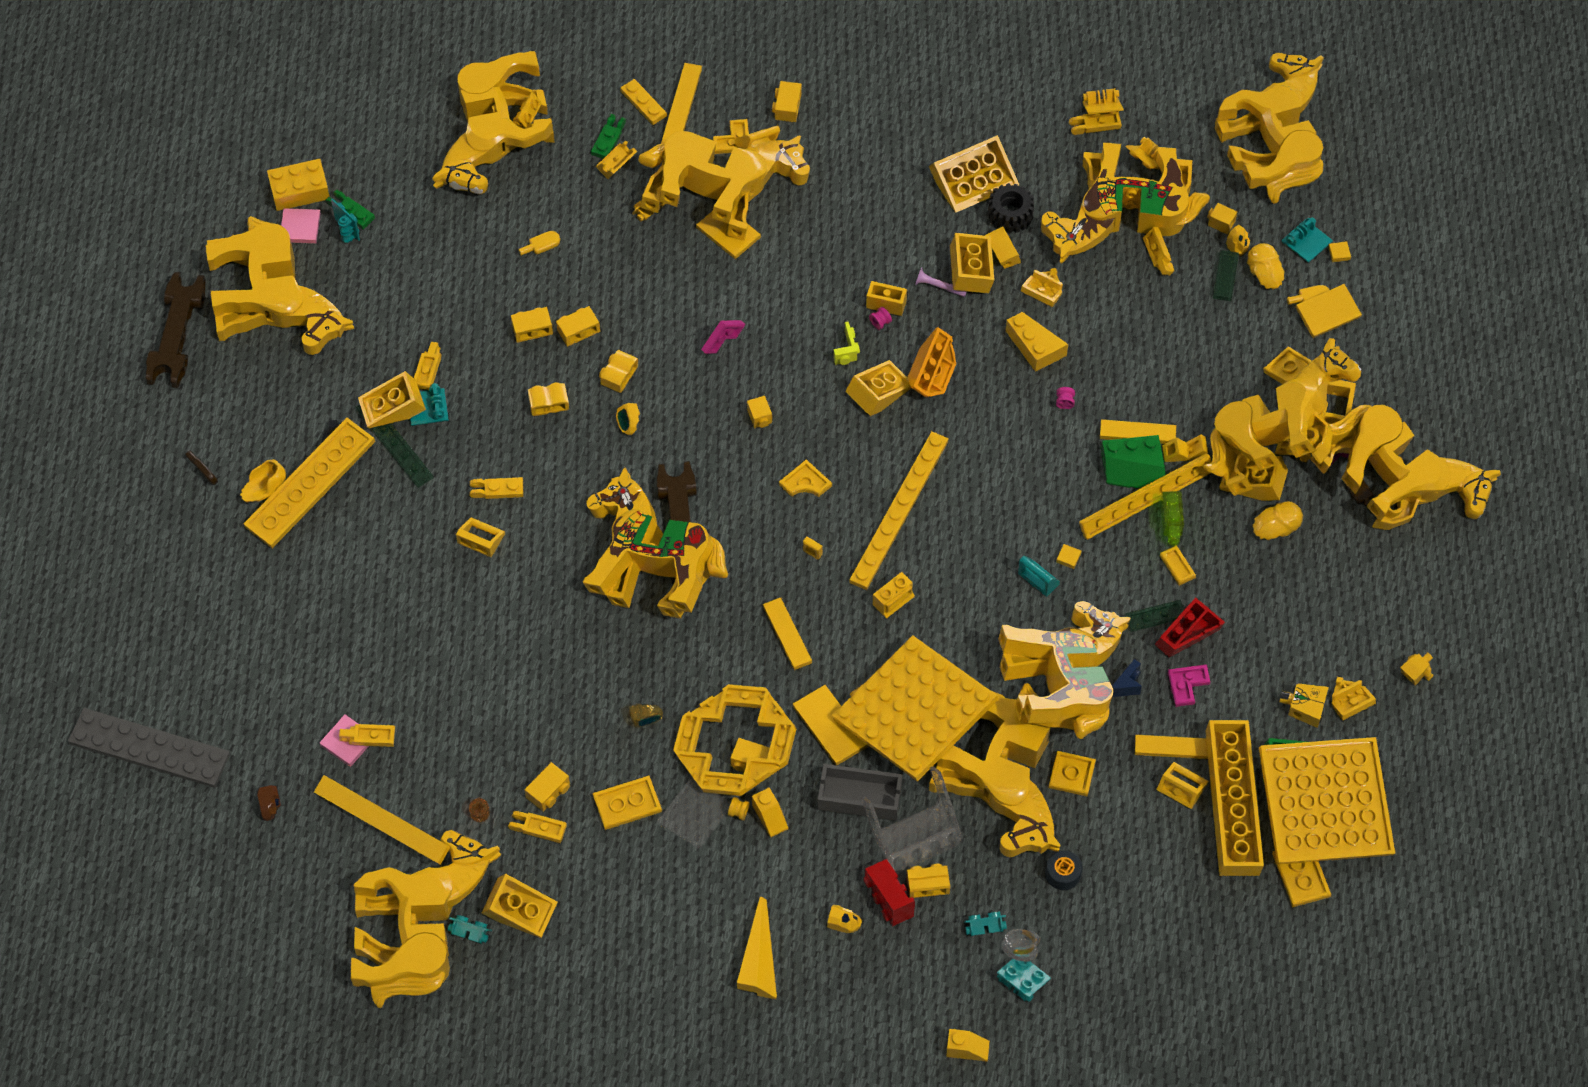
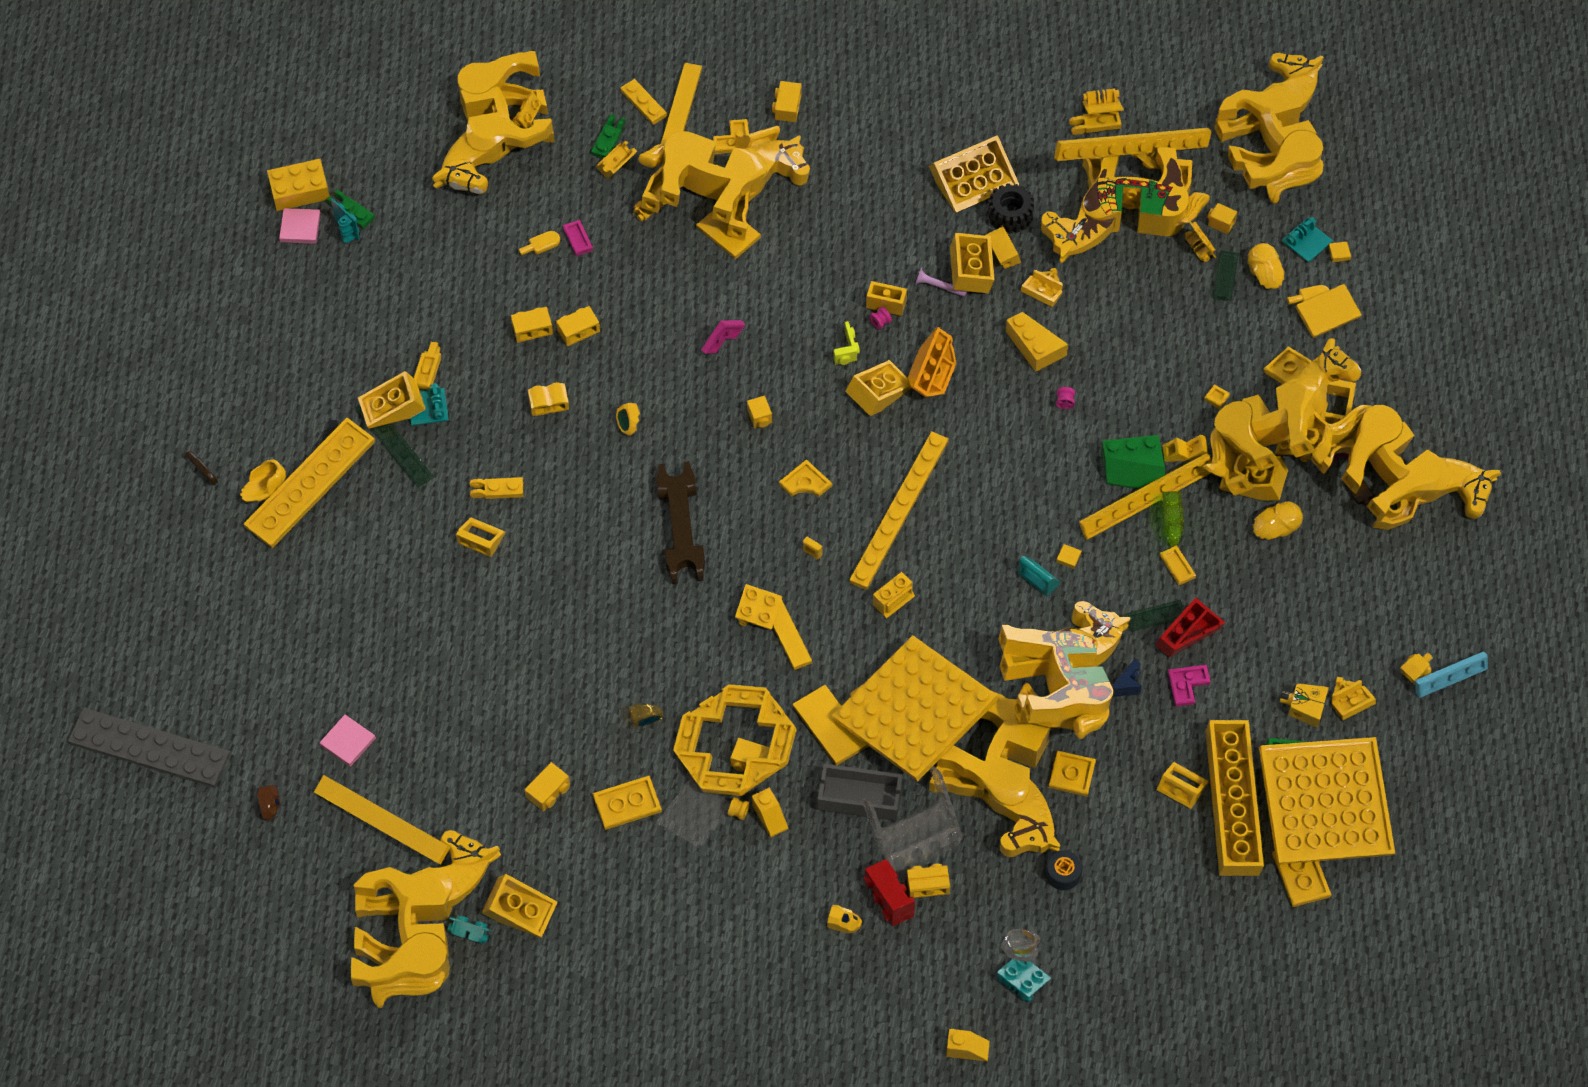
dark brown piece [146,272,206,388] -> none
yellow animal [206,216,354,355] -> none
yellow hinge [339,724,395,747] -> none
clear orange wheel [469,798,490,822] -> none
yellow hinge [508,811,567,843] -> none
yellow animal [583,468,728,618] -> none
yellow brick [599,350,638,393] -> none
yellow wedge [737,897,777,999] -> none
teal hinge [964,911,1007,936] -> none
yellow tile [1100,420,1176,444] -> none
yellow tile [1135,735,1208,759] -> none
yellow hinge [1143,227,1174,275] -> none
yellow rock [1226,225,1250,256] -> none
none -> dark pink tile [563,220,593,256]
none -> yellow hinge [735,584,782,630]
none -> yellow plate [1054,128,1211,161]
none -> yellow hinge [1185,218,1216,262]
none -> yellow tile [1204,384,1230,409]
none -> medium azure tile [1415,651,1488,698]

